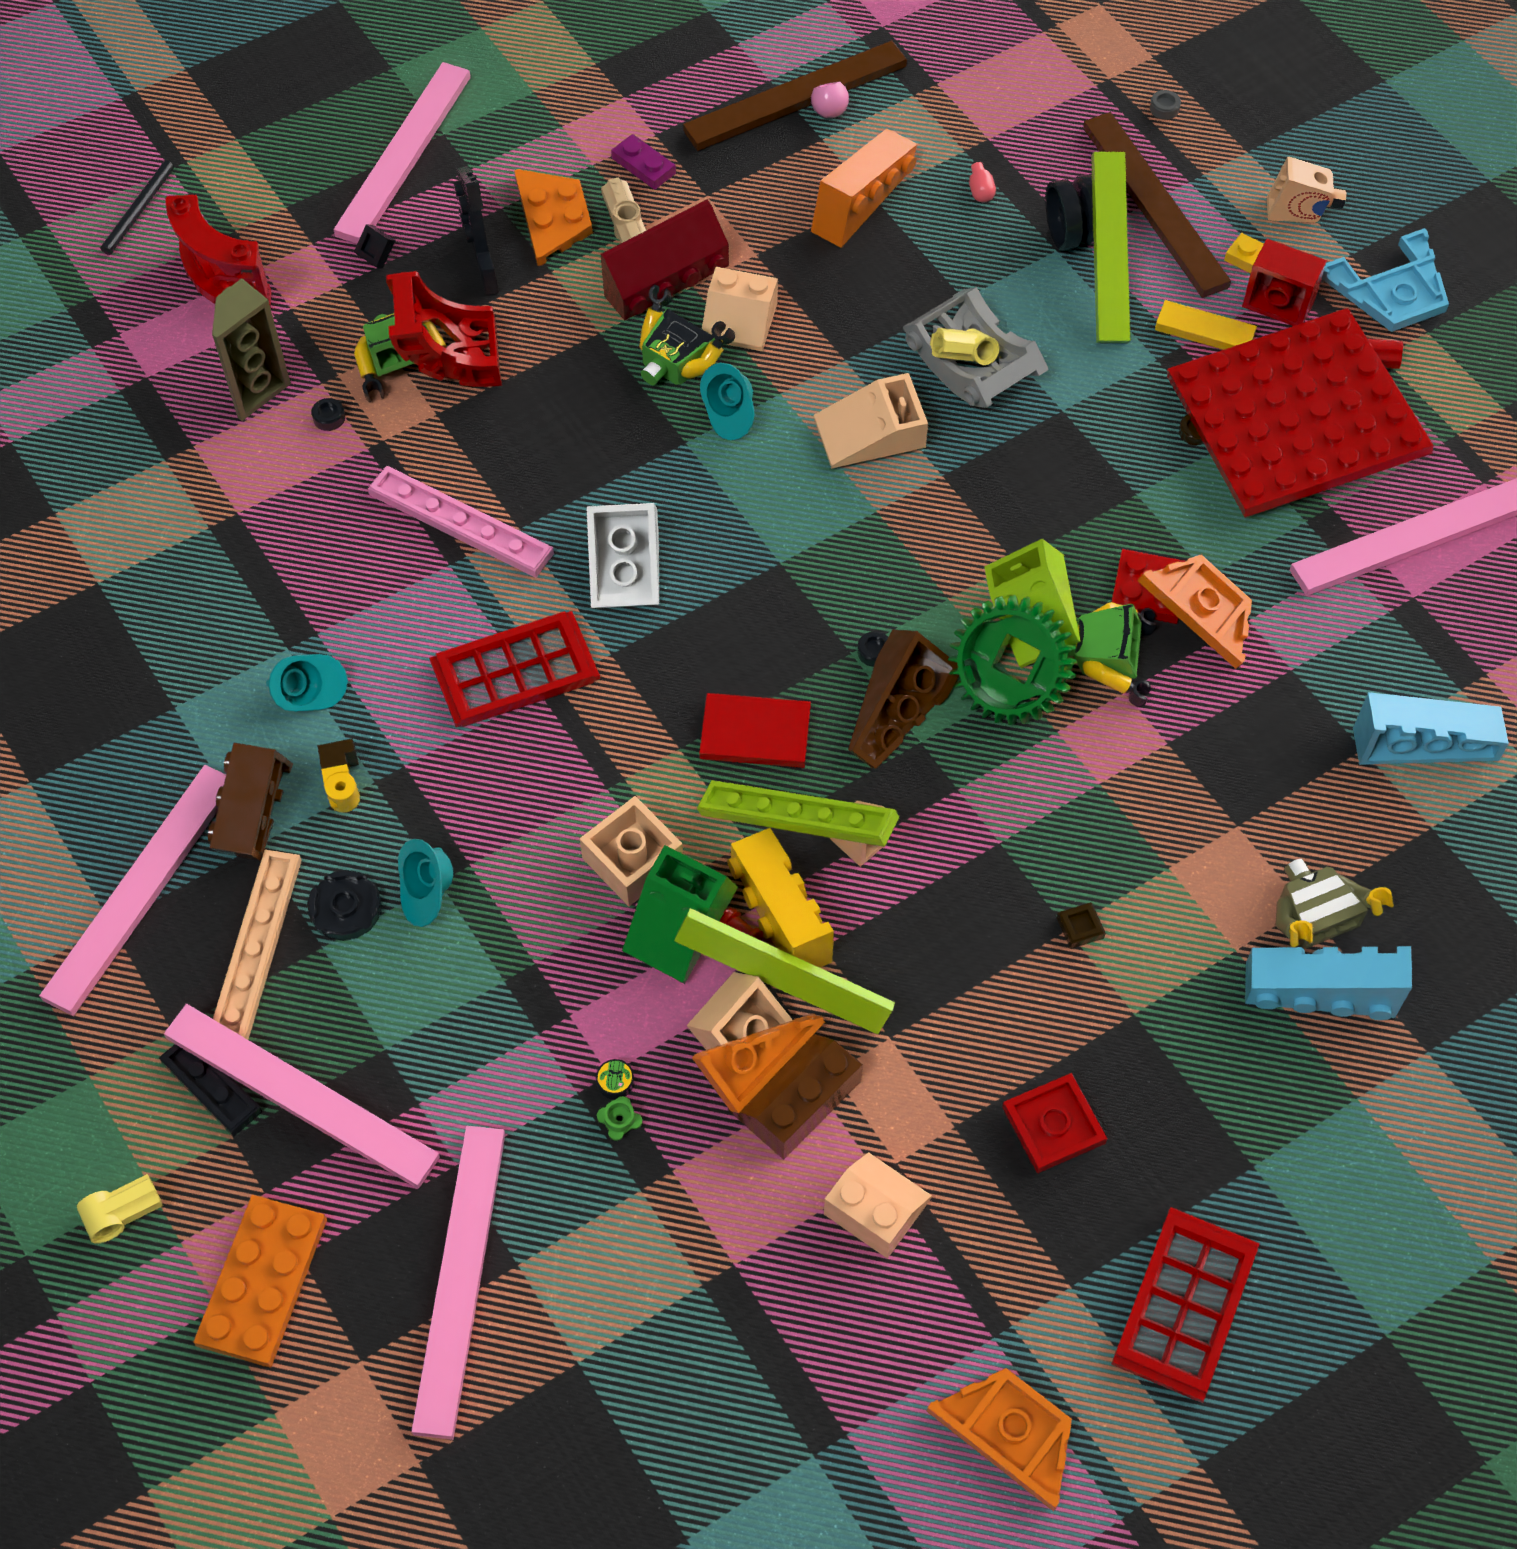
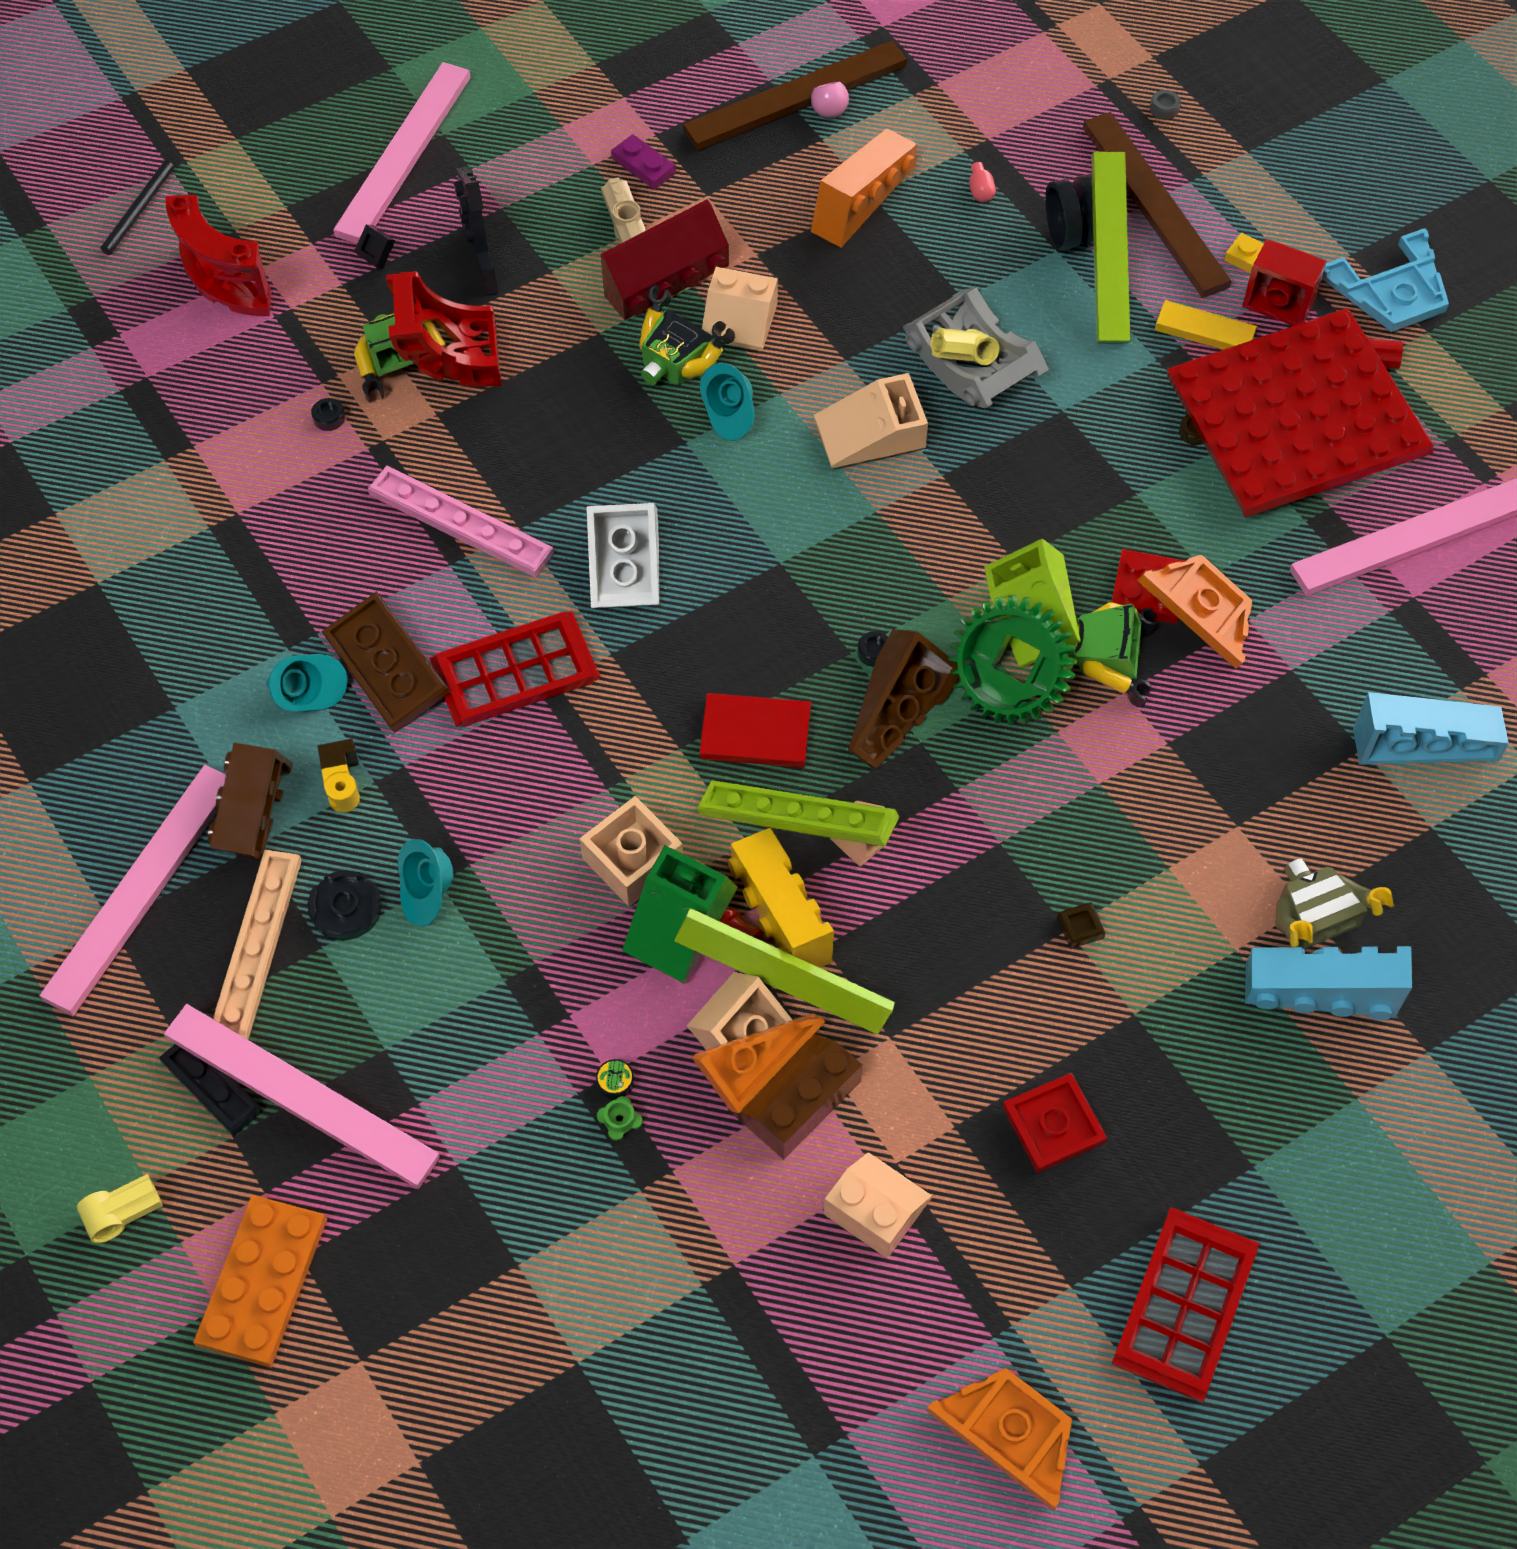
olive slope [212,278,291,421] -> none
bright pink tile [412,1126,505,1440] -> none
orange wing [514,169,593,266] -> none
light nougat torso [1267,157,1346,223] -> none
none -> reddish brown tile [321,591,451,733]

